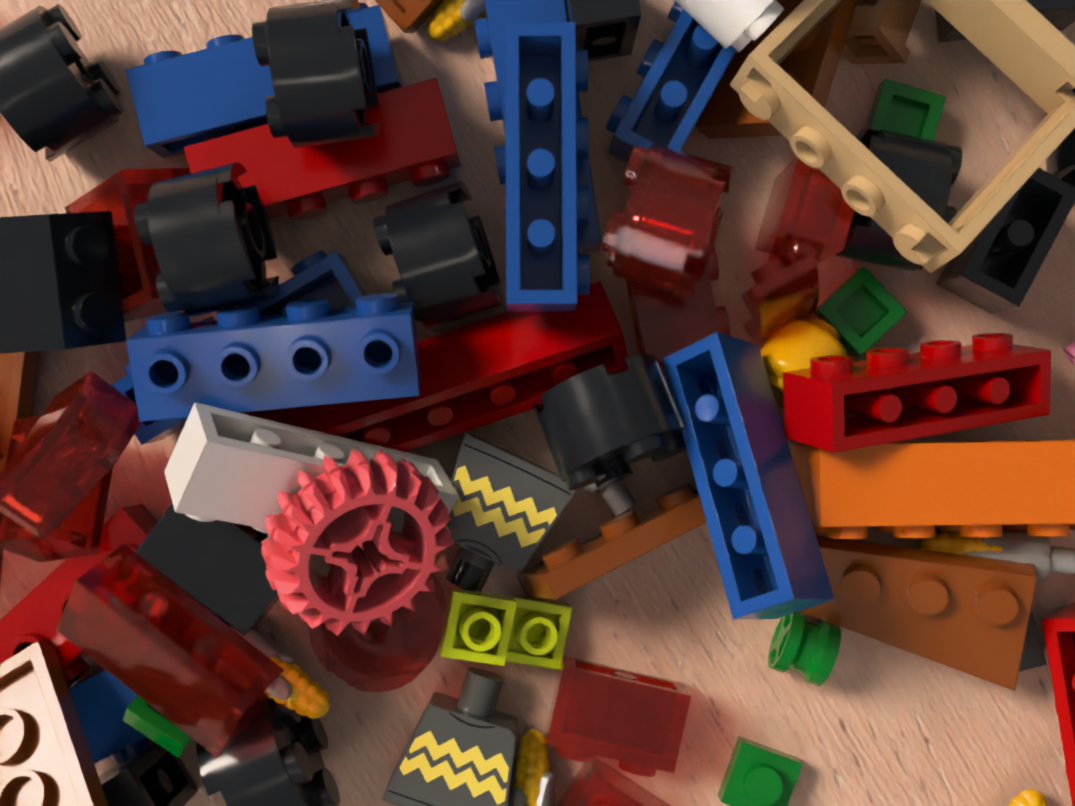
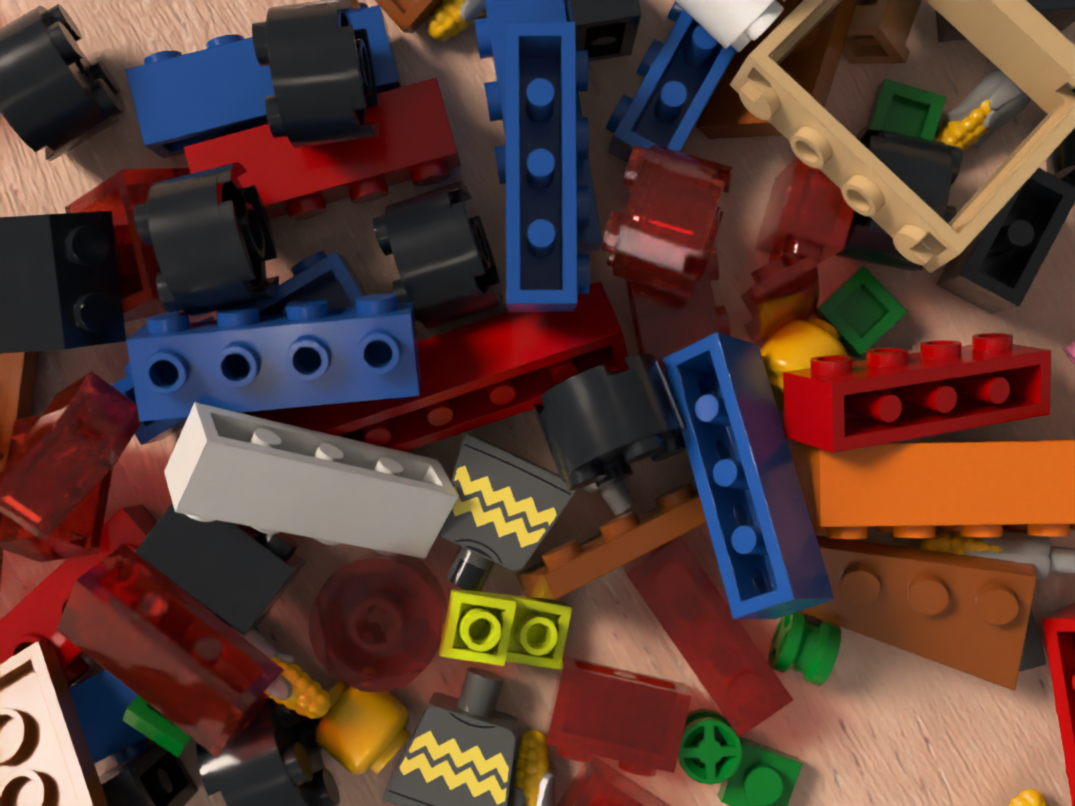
coral gear [261,448,454,636] -> none
none -> yellow head [314,677,412,775]
none -> clear red brick [622,536,793,738]
none -> green wheel [672,708,743,785]
none -> light grey piece [934,68,1031,152]

